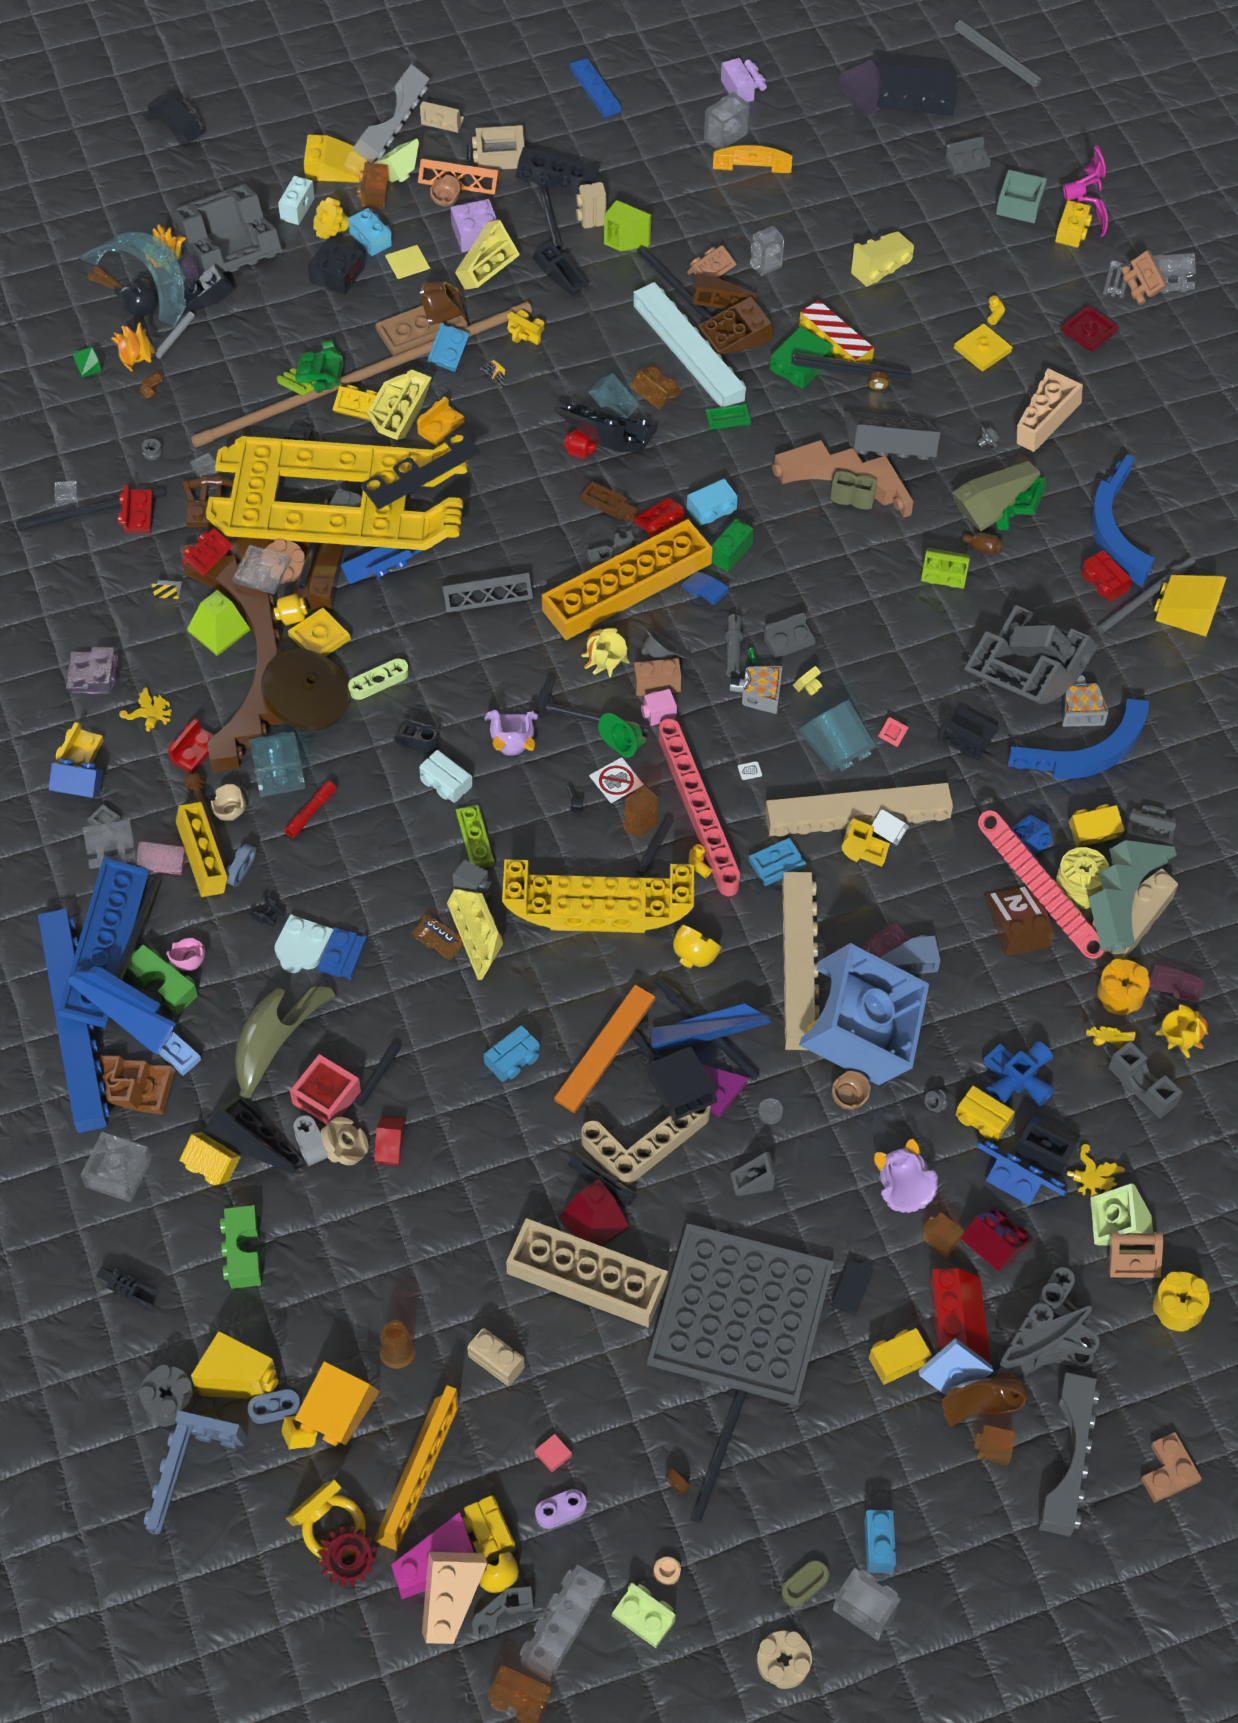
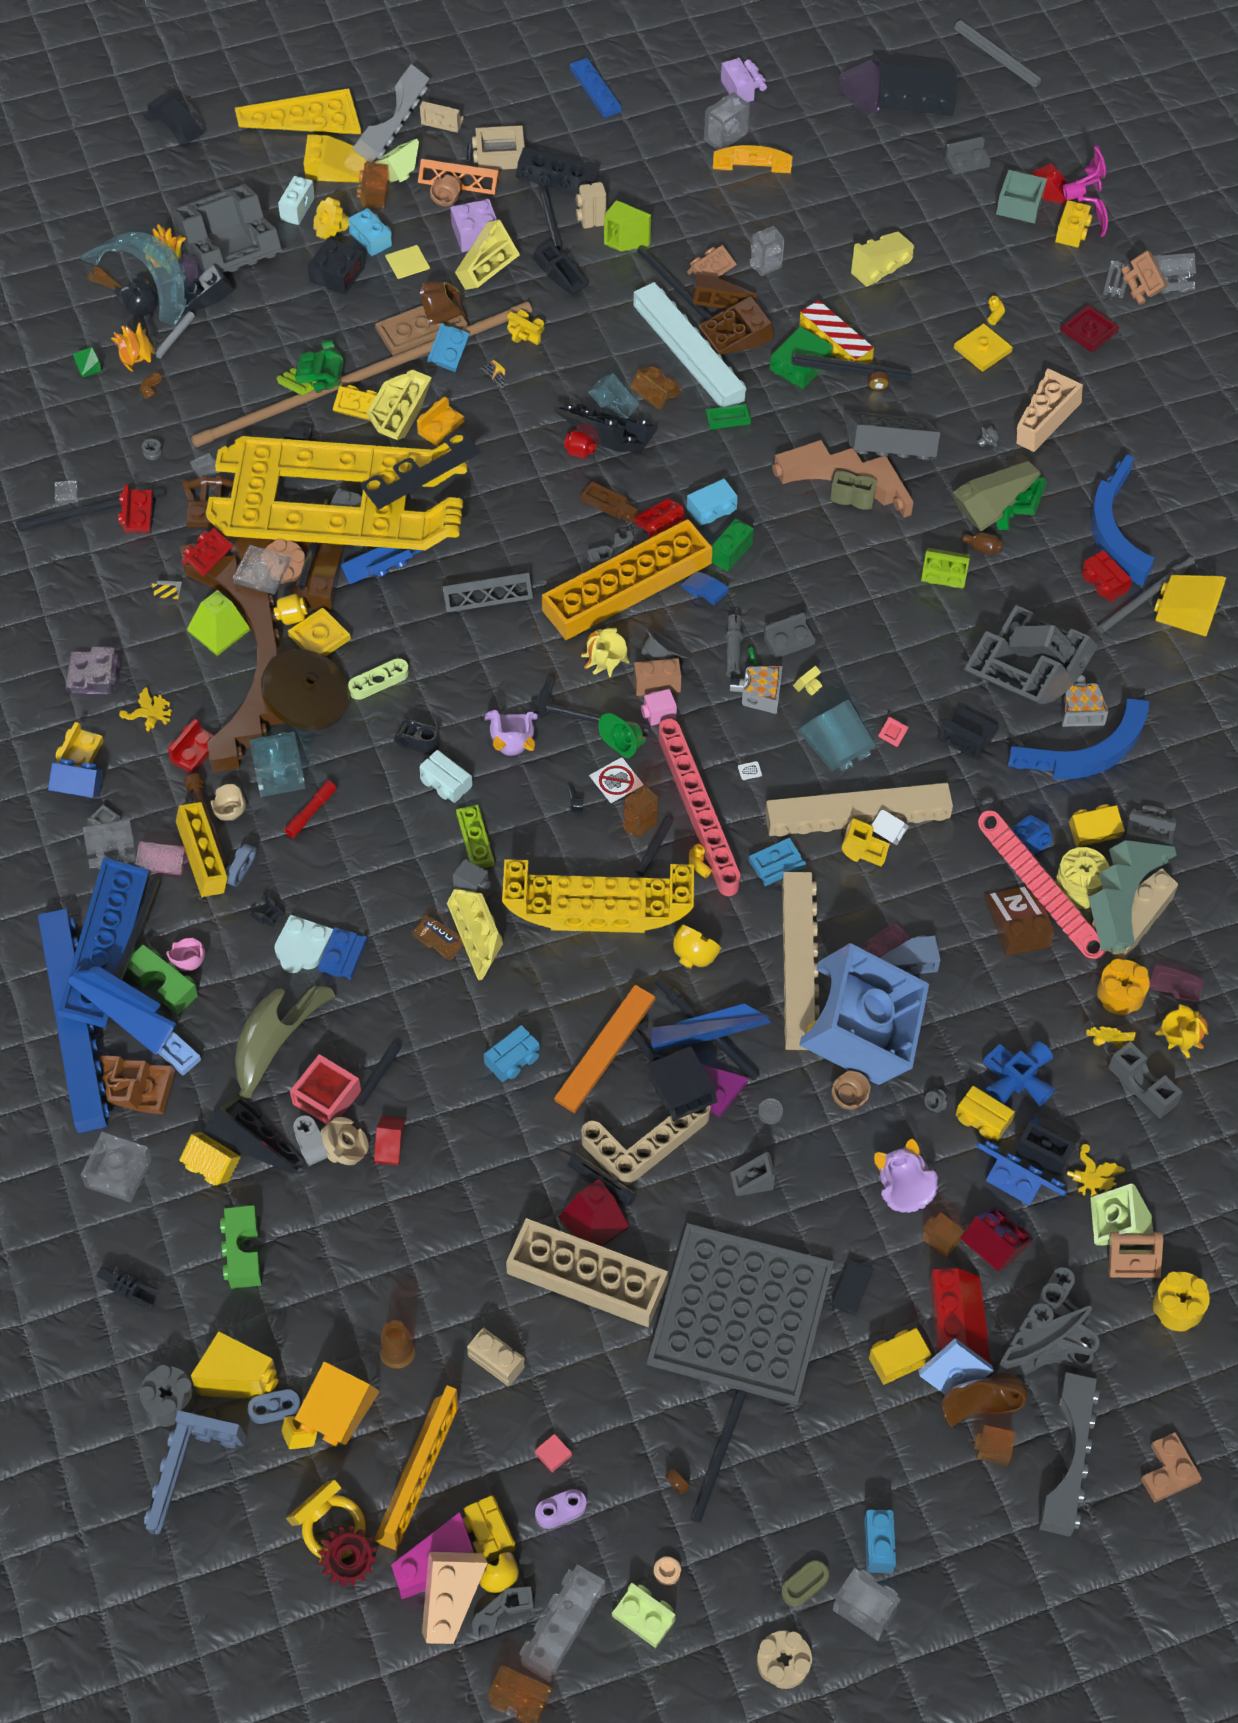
none -> yellow wing [235,88,361,134]
none -> red slope [1032,163,1071,205]

